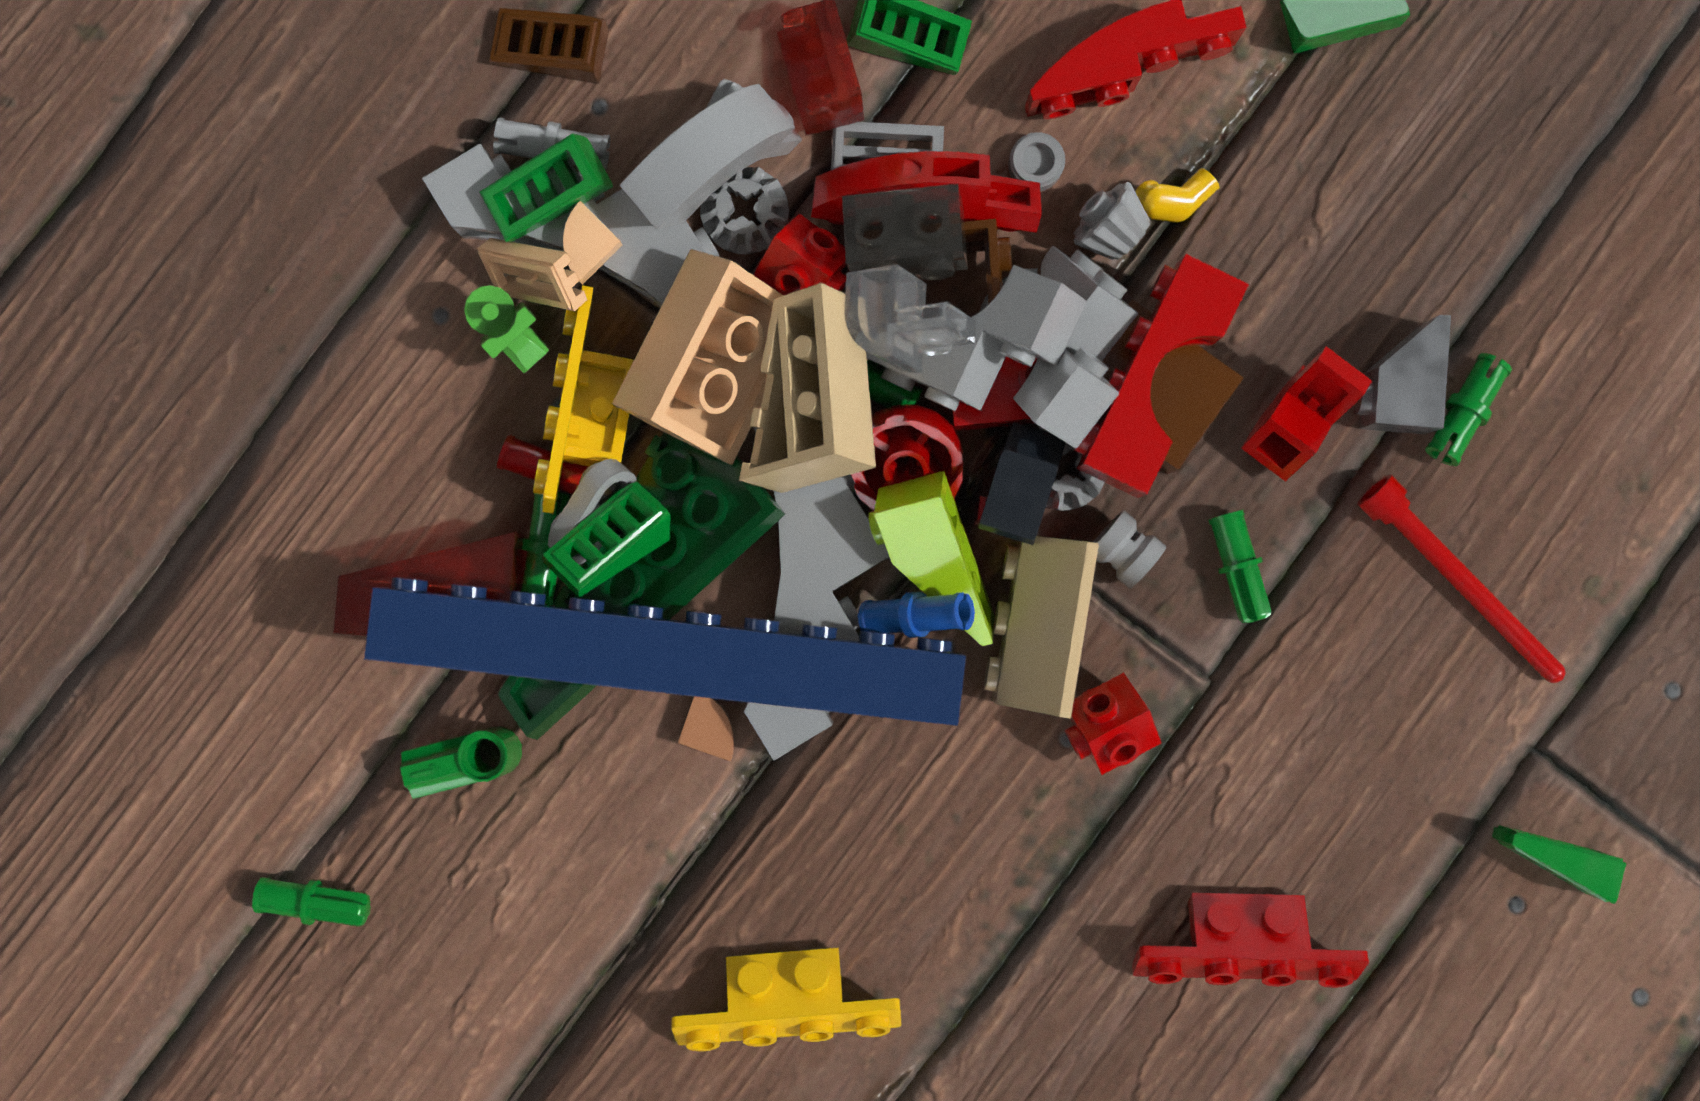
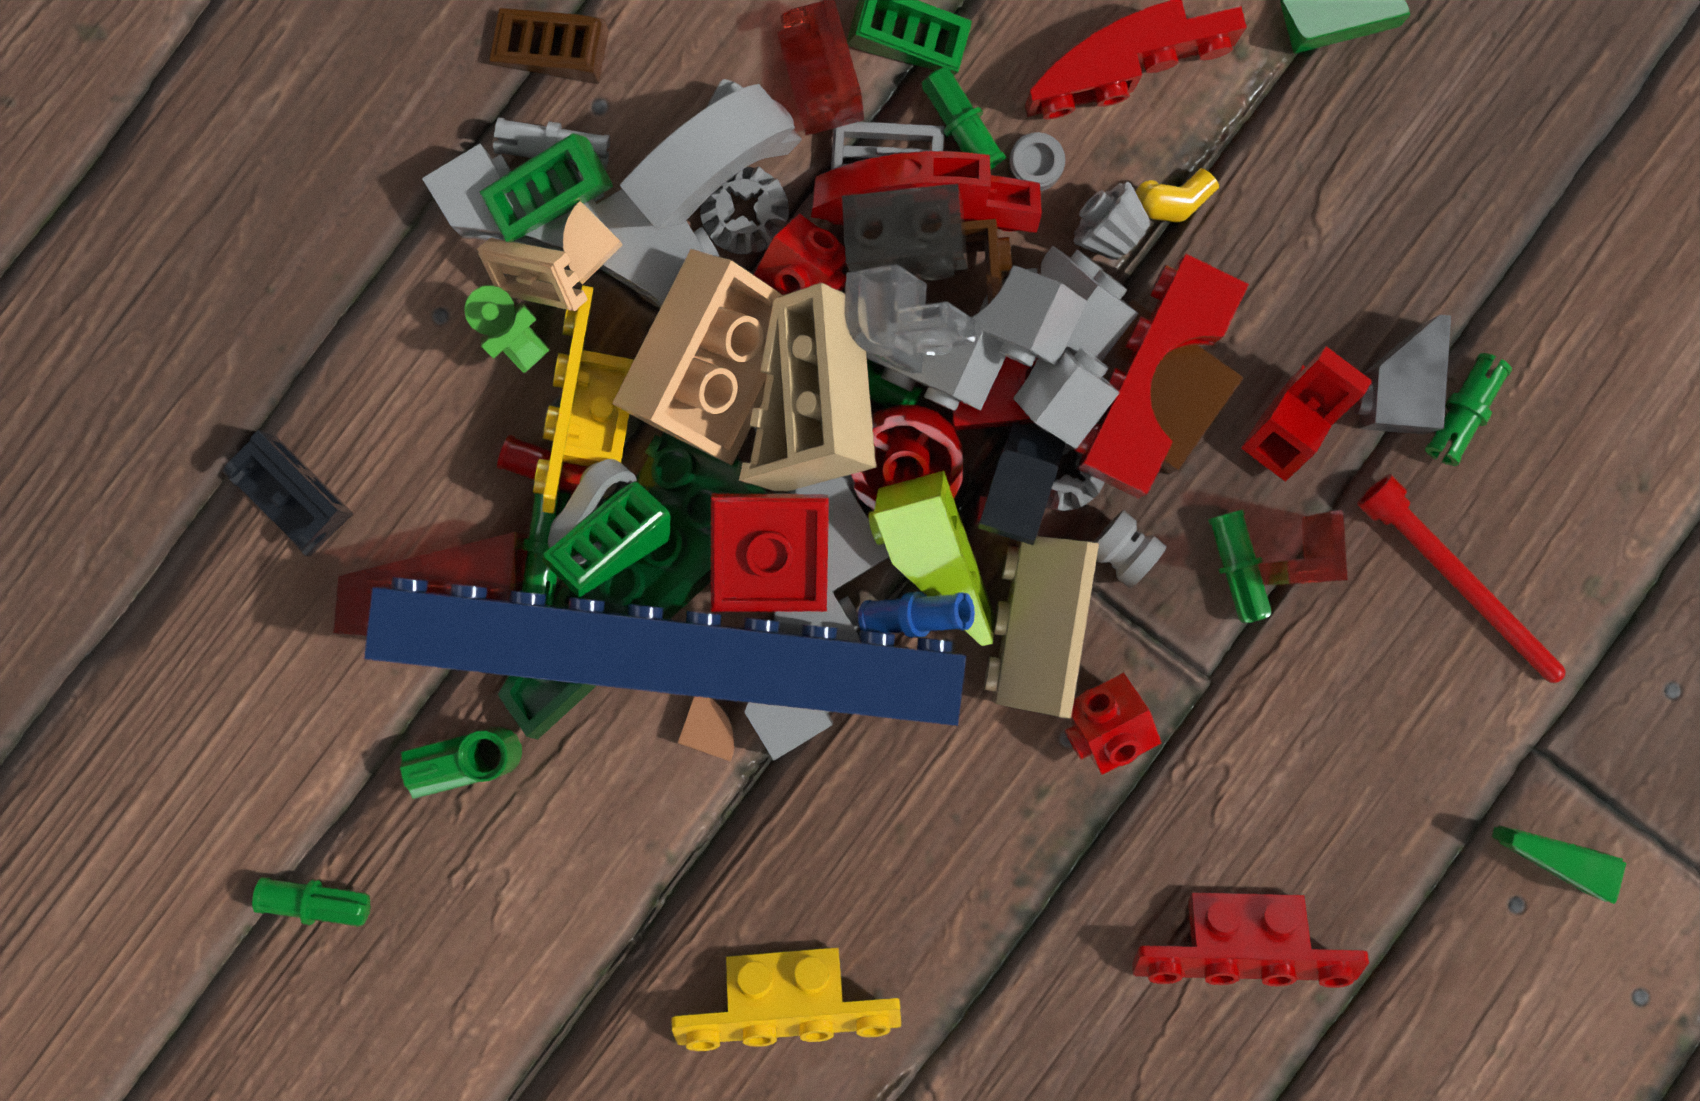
none -> black hinge [223,430,354,557]
none -> red tile [711,494,829,612]
none -> green axle [922,67,1006,170]
none -> clear red panel [1260,510,1348,586]

